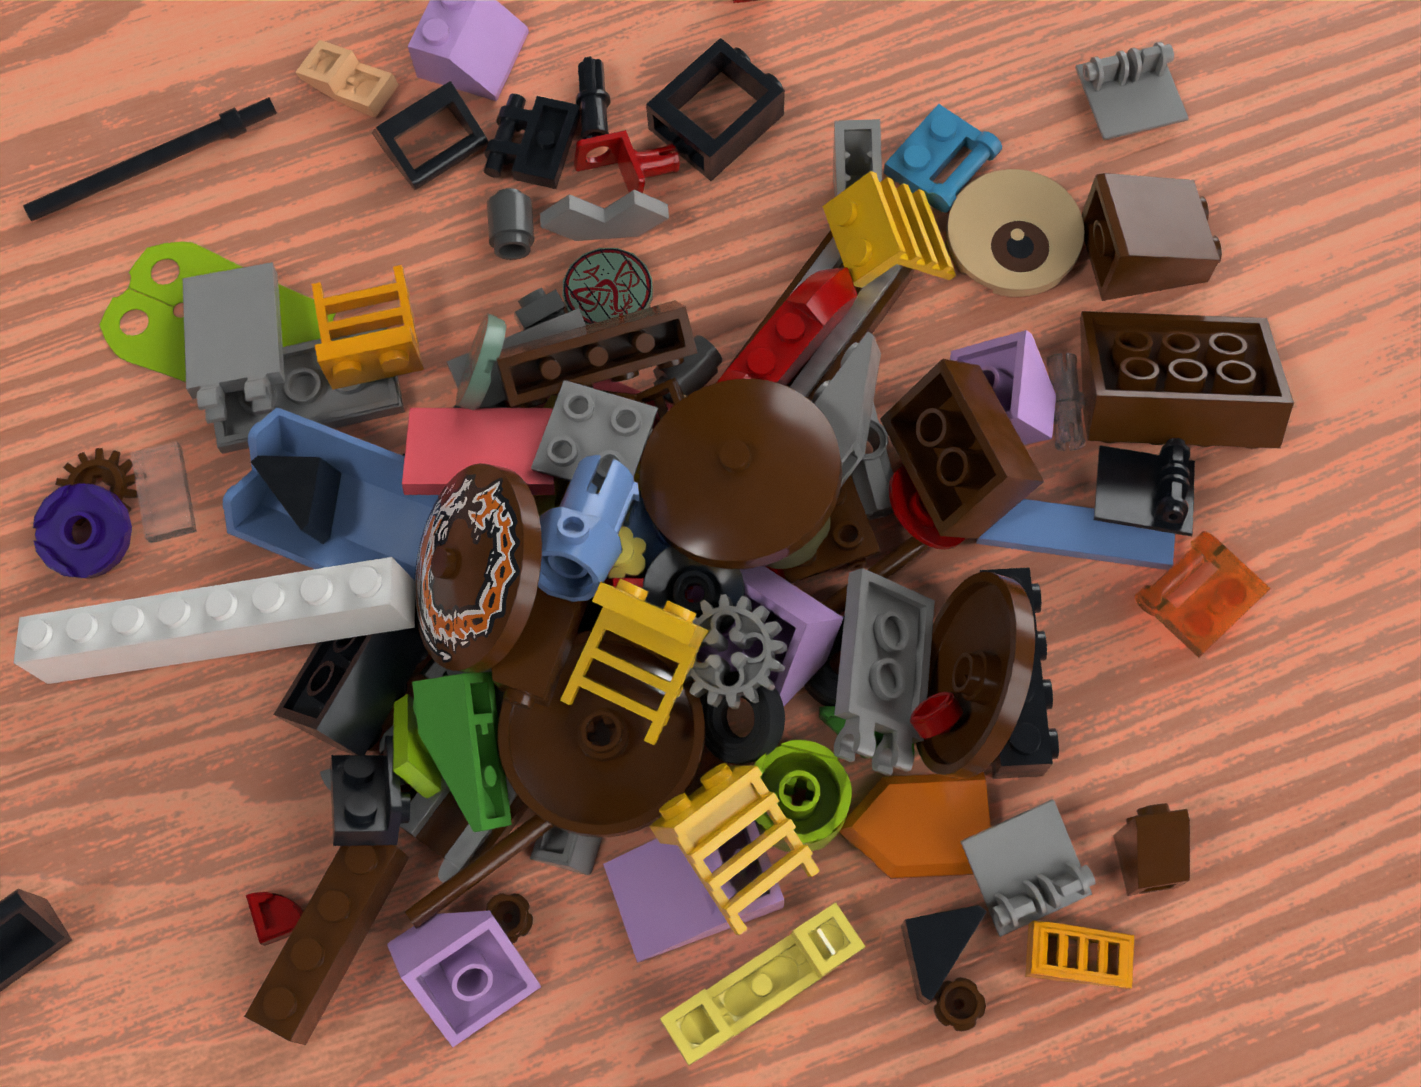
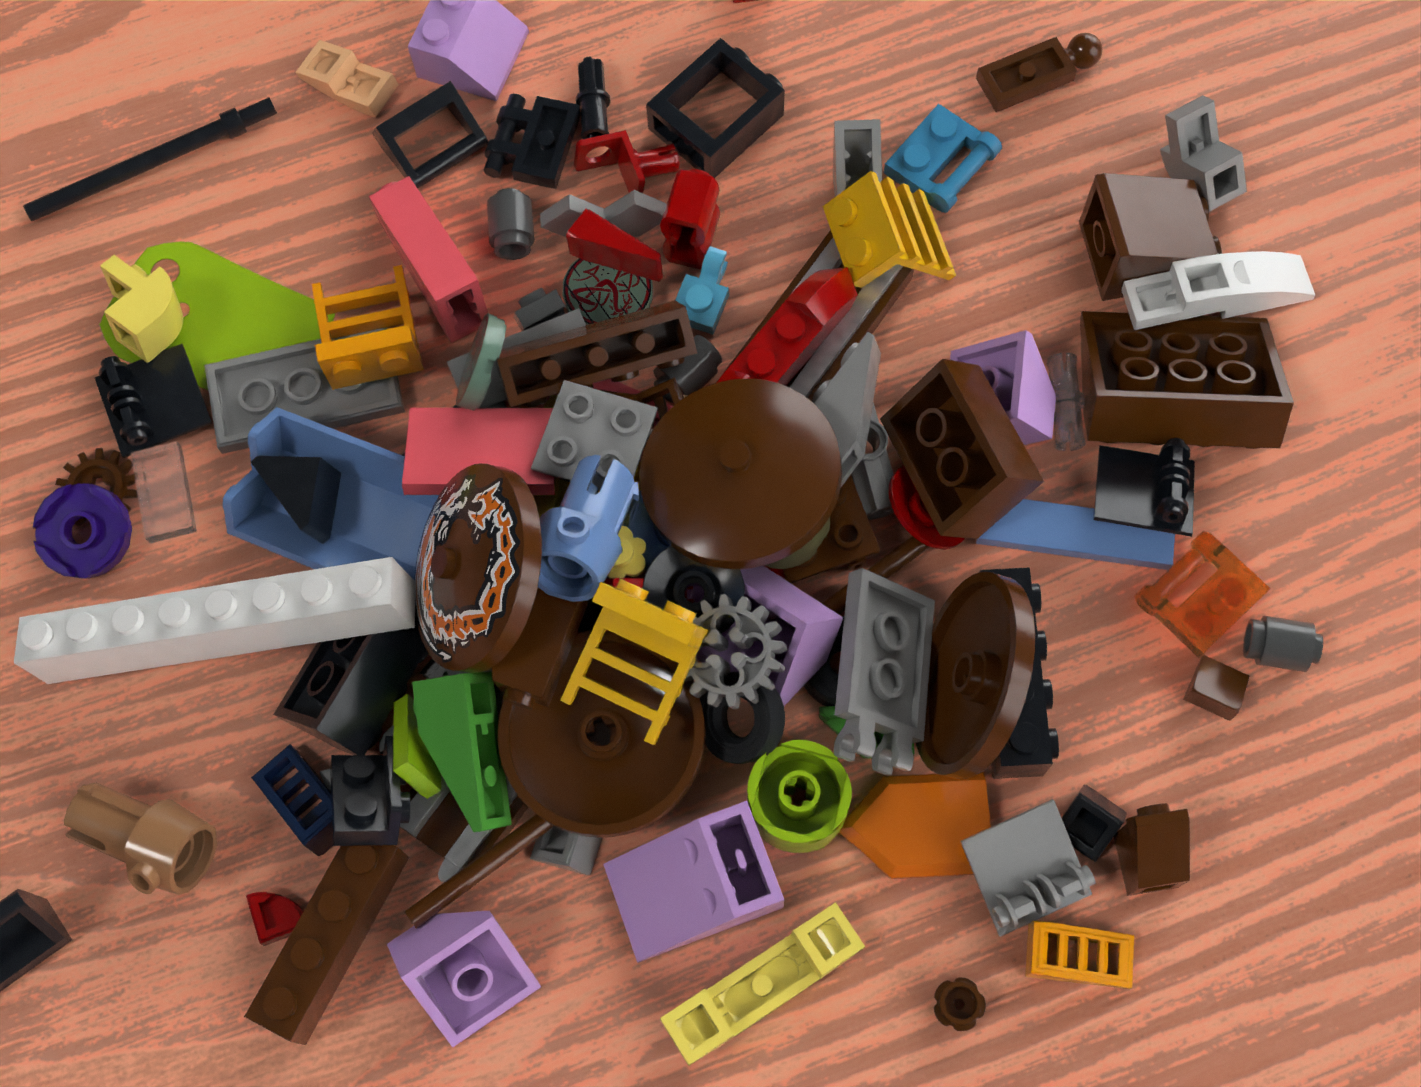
light grey tile [182,262,285,424] -> none
reddish brown plate [486,893,533,944] -> none
yellow plate [649,763,820,935] -> none
black slope [901,905,987,1005] -> none
red tile [910,692,963,738] -> none
tan tile [946,169,1084,297] -> none
light grey hinge [1075,42,1189,141] -> none
none -> medium nougat piece [64,782,217,895]
none -> black hinge [94,344,212,458]
none -> light yellow brick [100,255,183,363]
none -> dark blue slope [251,744,333,856]
none -> coral slope [369,176,488,343]
none -> red slope [566,209,663,282]
none -> red brick [660,169,720,269]
none -> medium azure plate [675,246,729,335]
none -> reddish brown plate [976,33,1102,112]
none -> black slope [1062,785,1127,862]
none -> white slope [1121,251,1315,330]
none -> light grey brick [1160,95,1247,212]
none -> reddish brown slope [1183,655,1250,721]
none -> dark grey brick [1243,616,1323,672]

